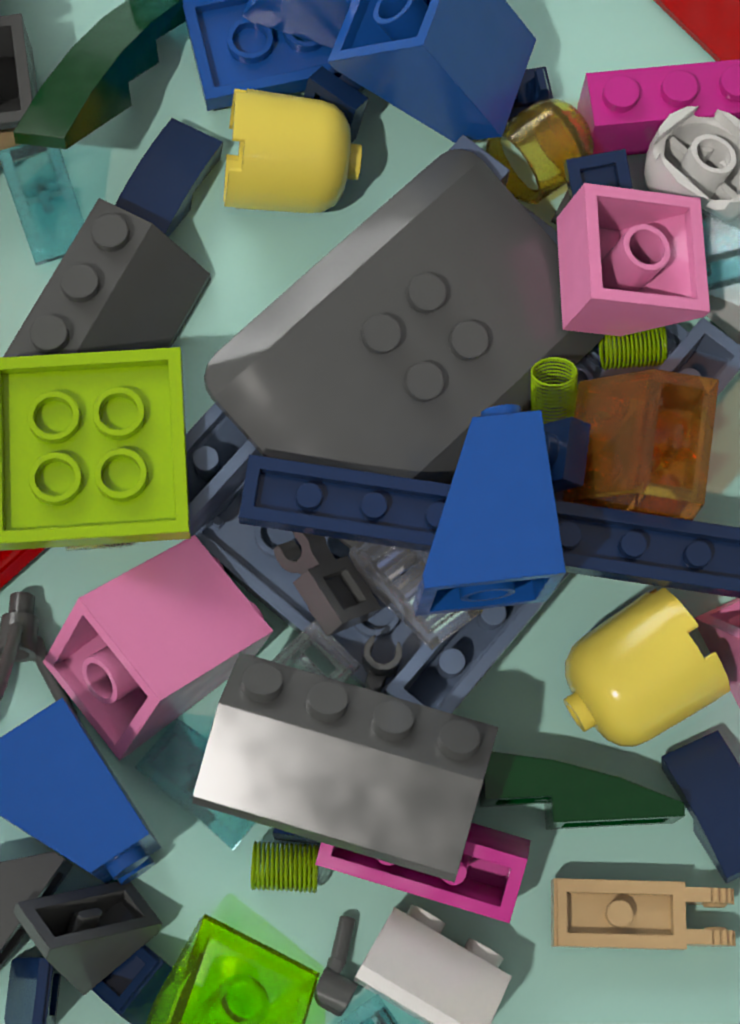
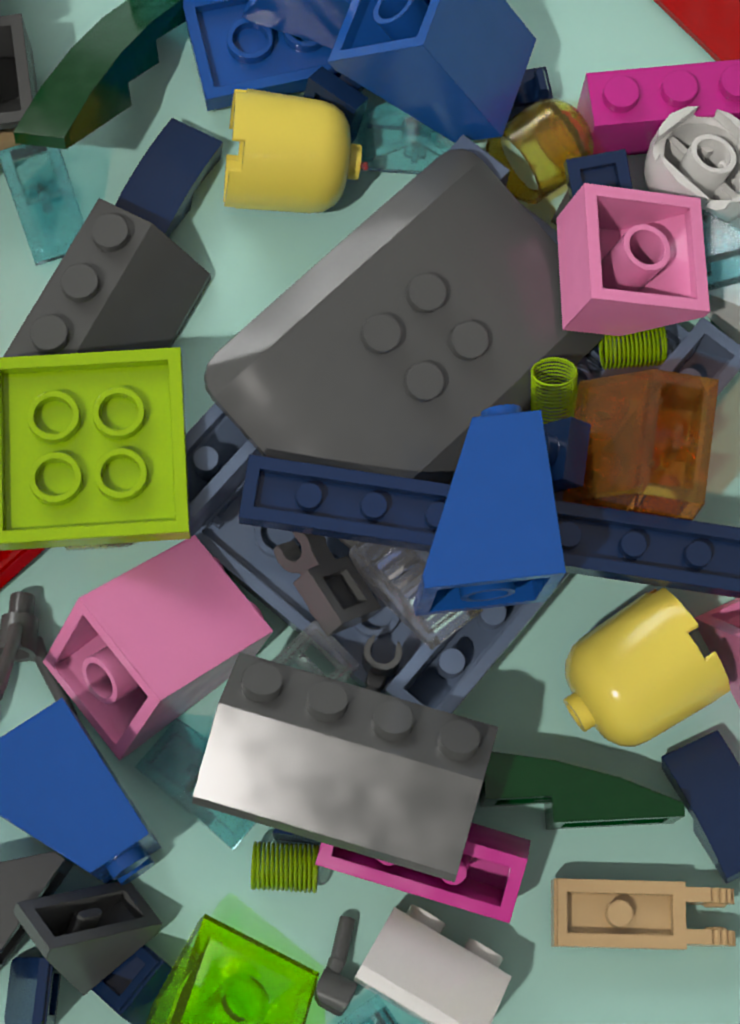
none -> clear light blue slope [358,102,474,175]

